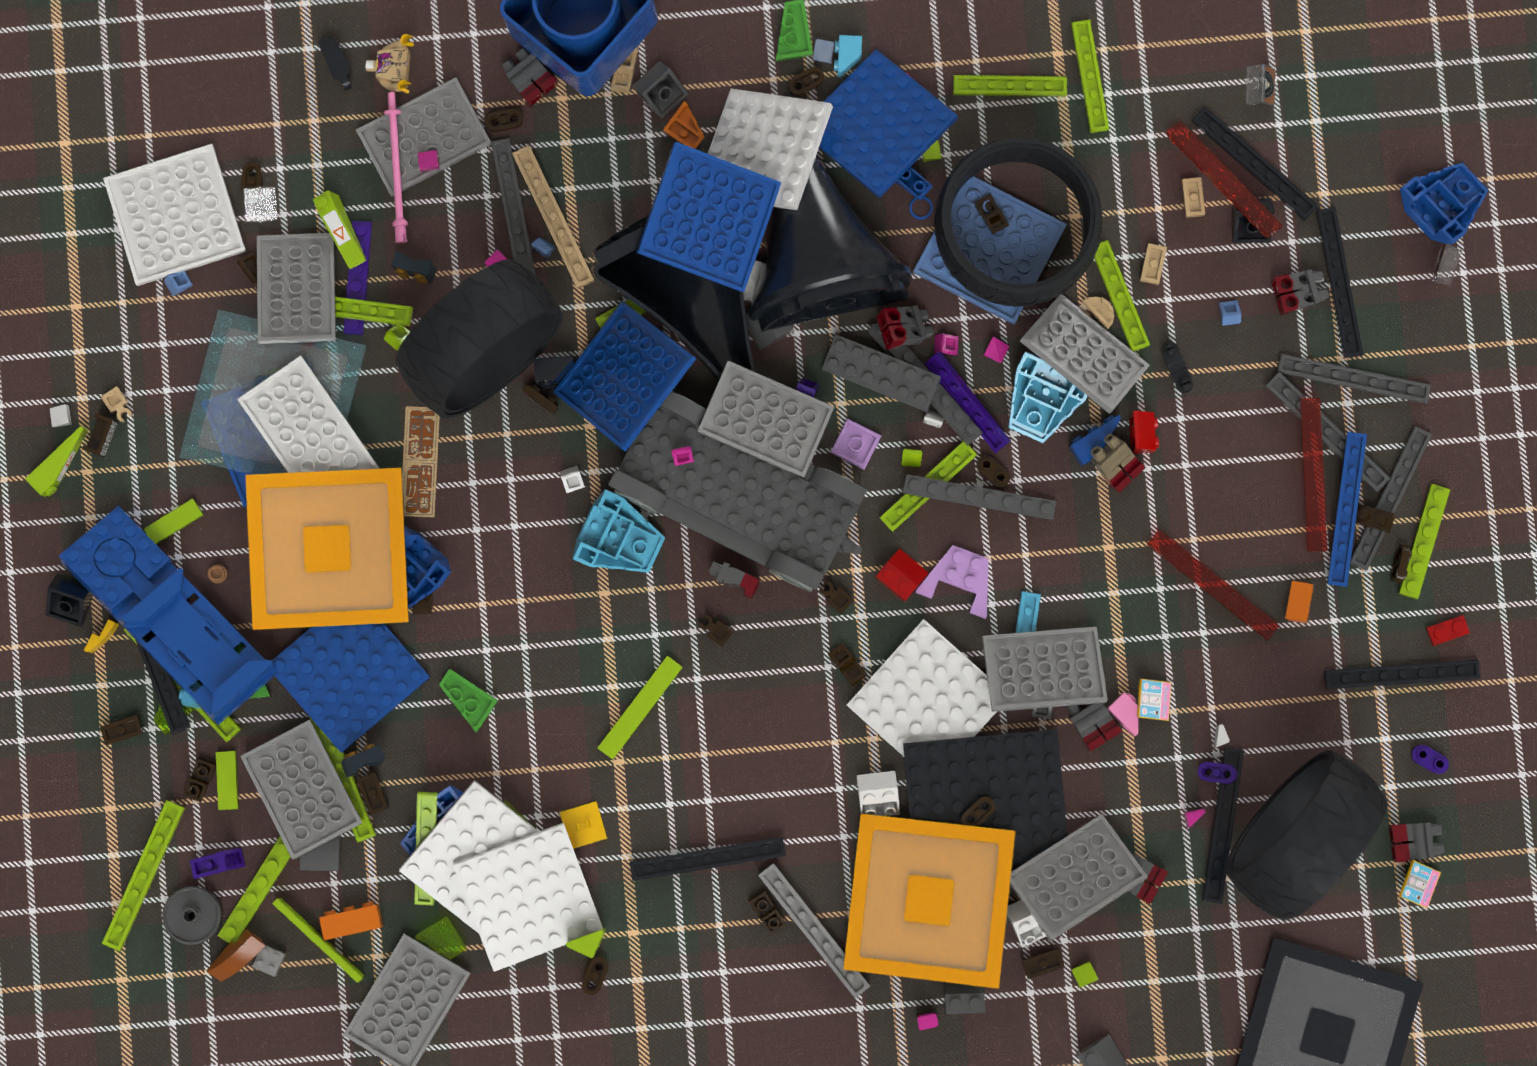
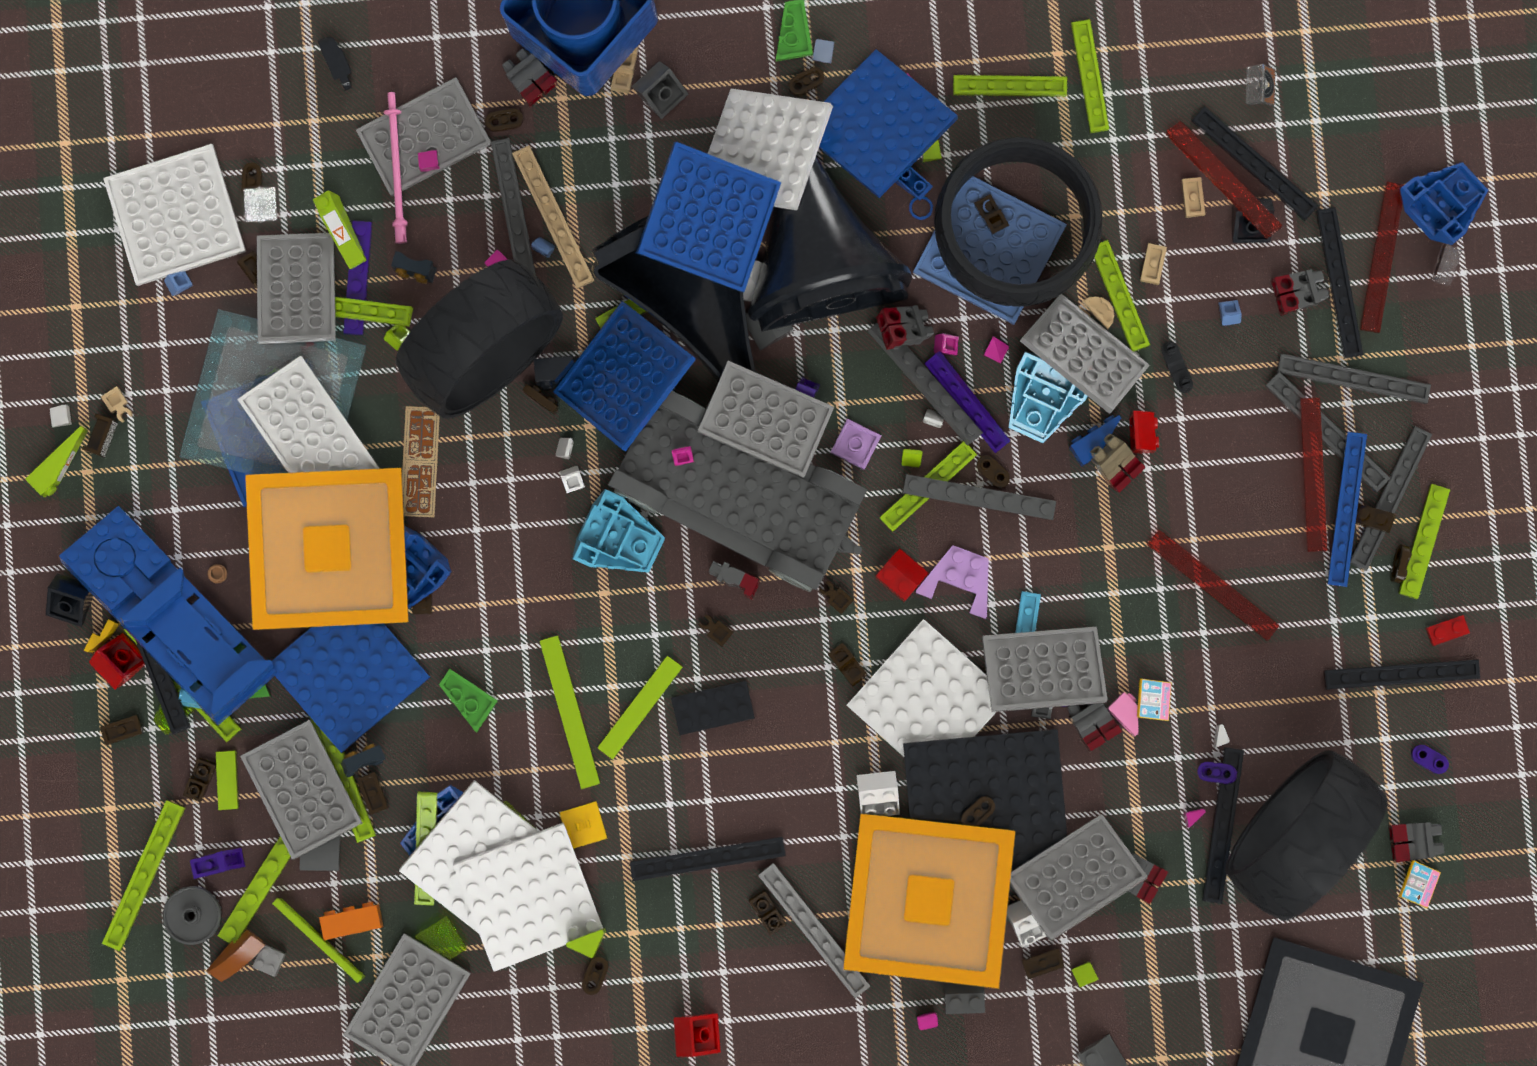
lime tile [144,498,203,545] -> none
tan torso [366,34,414,93] -> none
orange wing [663,101,705,150] -> none
dark grey plate [822,334,942,412] -> none
medium azure slope [834,35,862,77] -> none
orange hinge [1285,581,1314,624] -> none
none -> red slope [89,633,145,690]
none -> lime tile [540,636,600,789]
none -> white slope [556,438,574,459]
none -> black plate [671,681,755,736]
none -> red slope [673,1013,721,1057]
none -> clear red tile [1360,182,1404,333]

